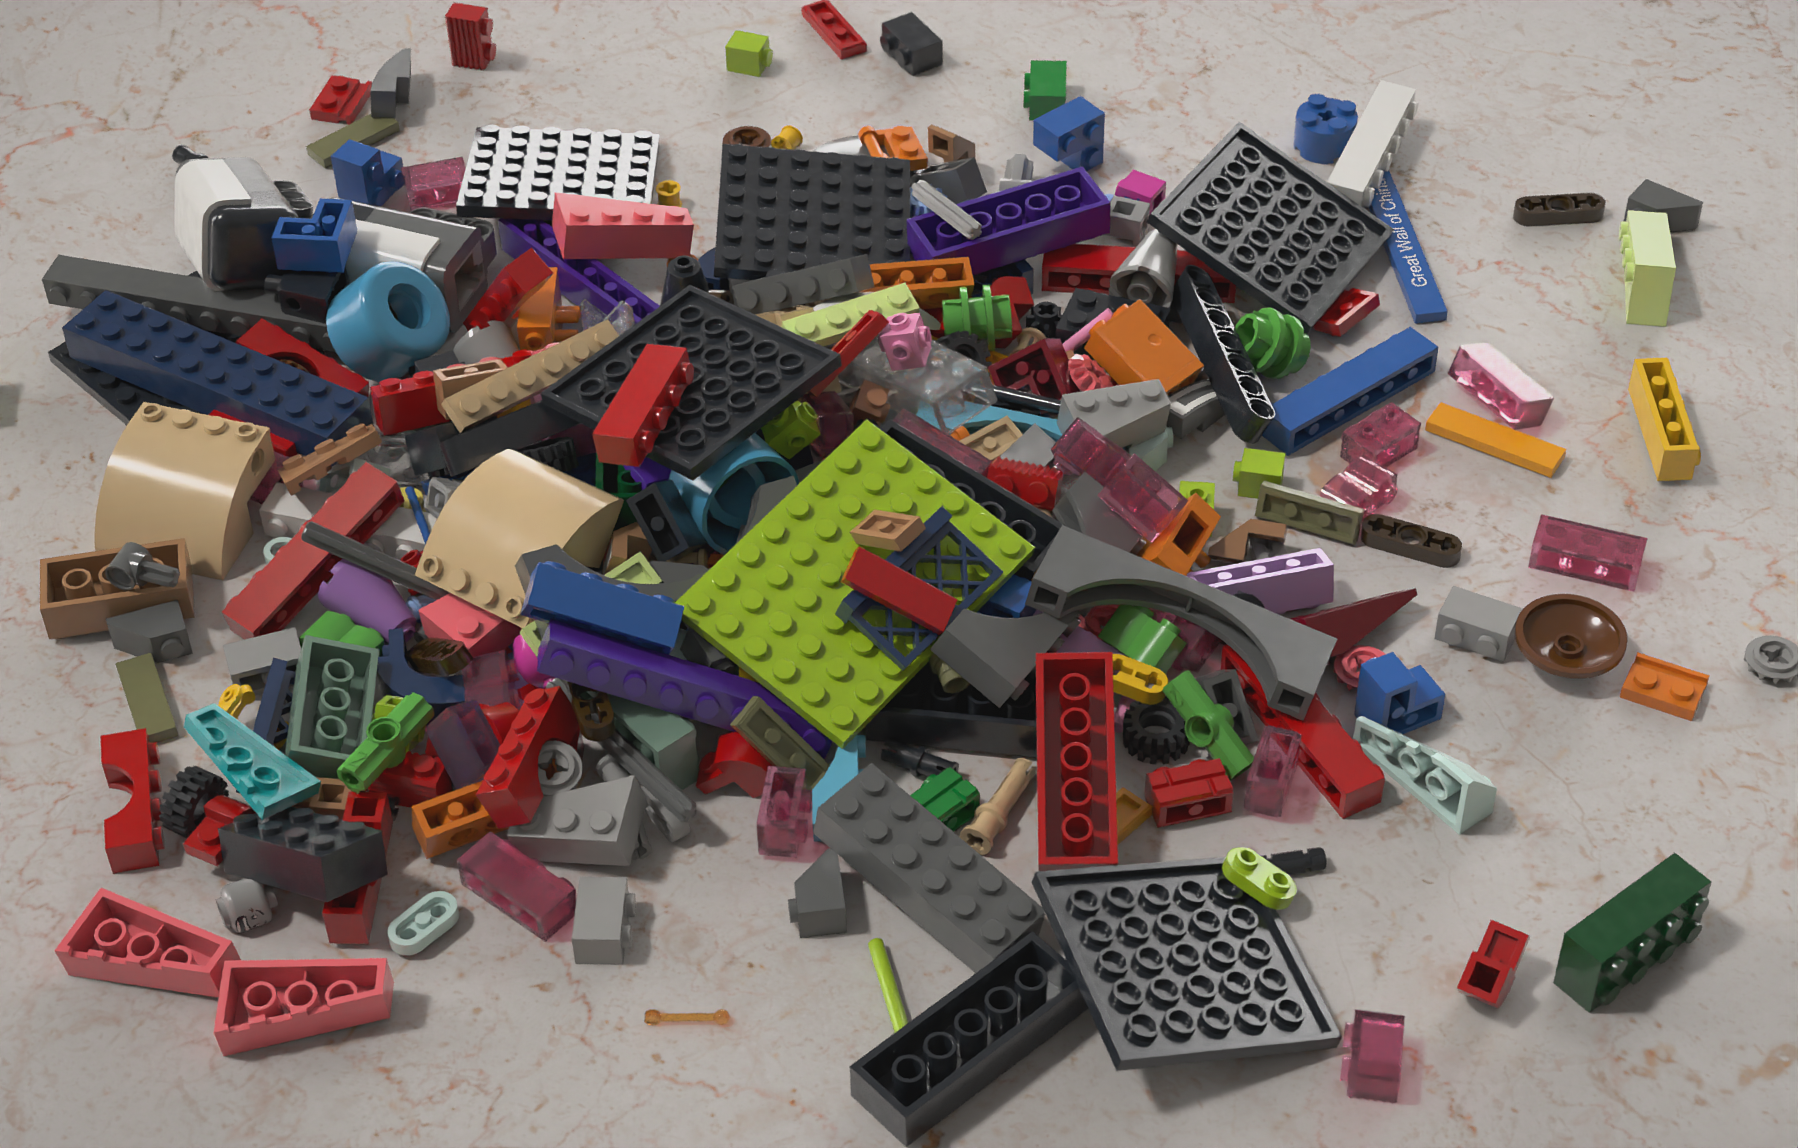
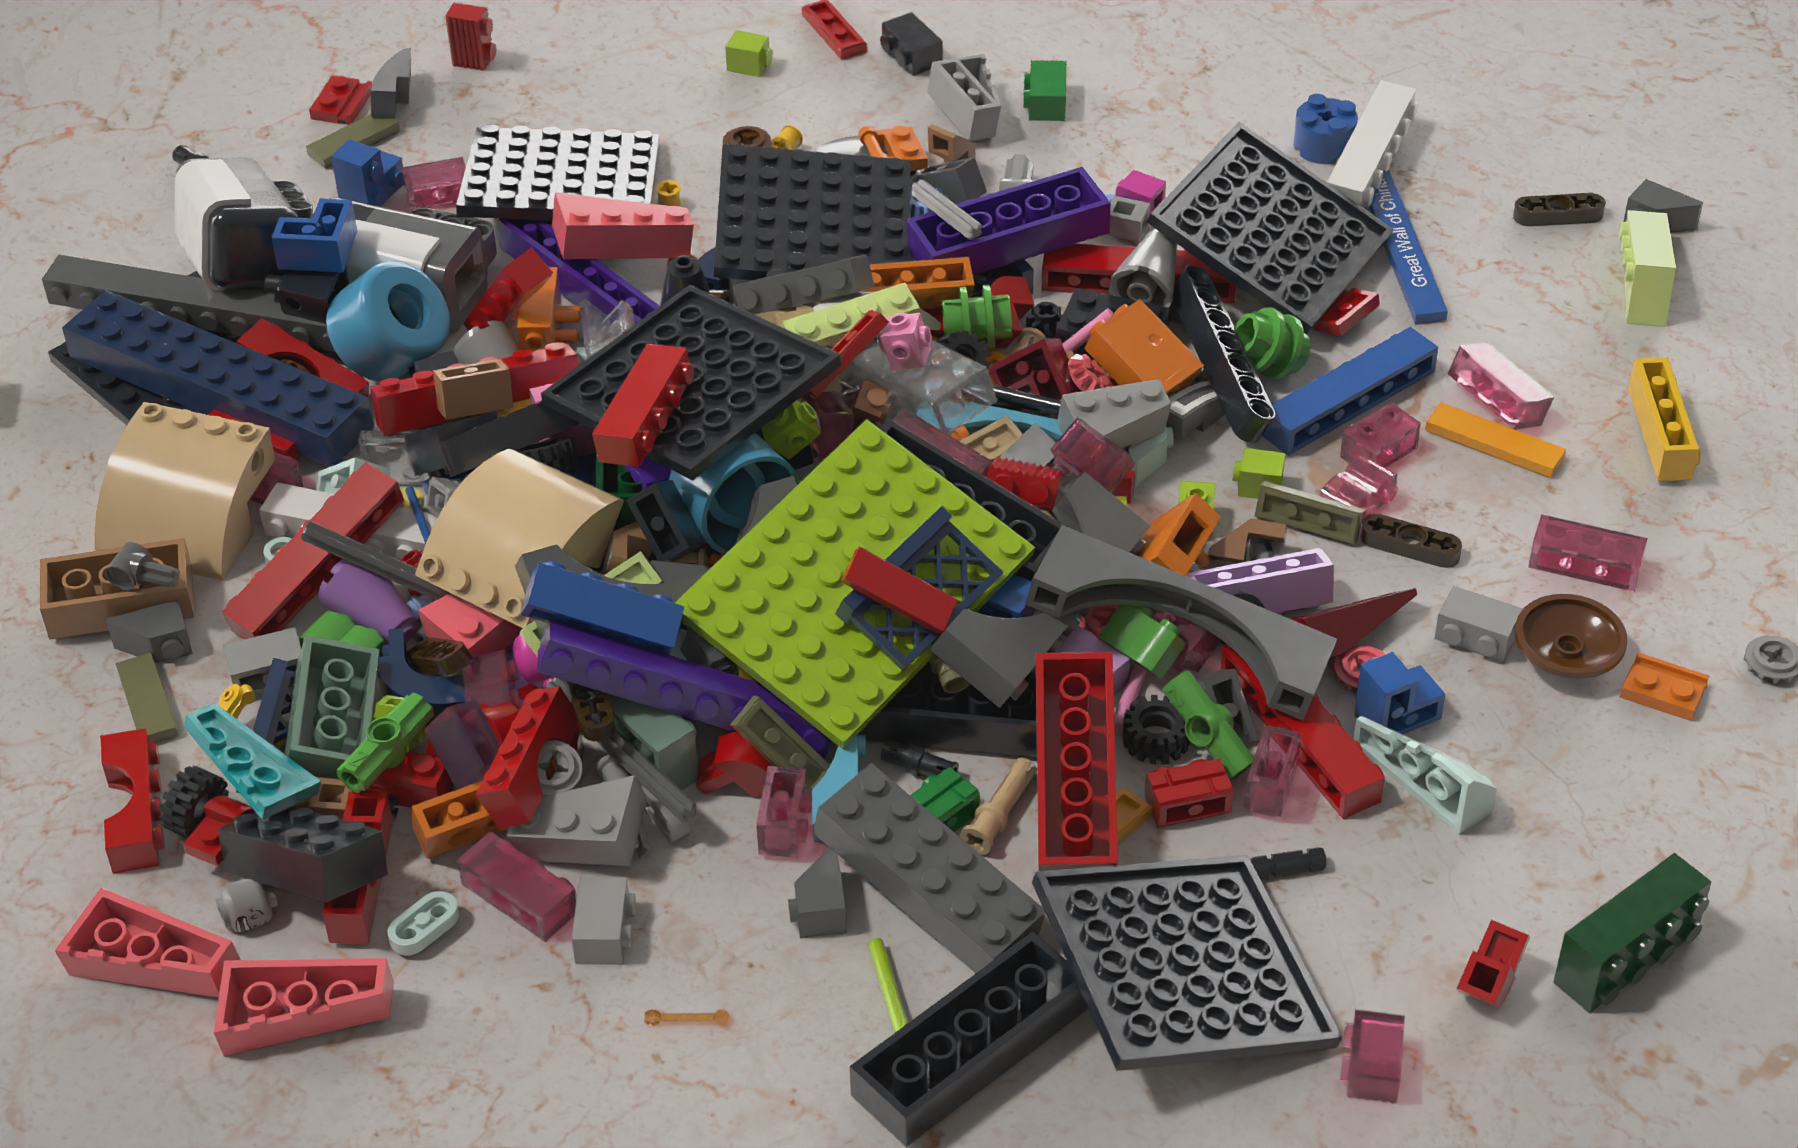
medium nougat wing [278,424,382,496] -> none
tan plate [441,319,619,433] -> none
medium nougat plate [850,510,926,552] -> none
blue brick [1033,96,1105,171] -> none
clear pink brick [1097,453,1189,543] -> none
yellow beam [1113,654,1168,705] -> none
lime plate [1222,847,1297,910] -> none
none -> light grey wedge [927,54,1001,141]

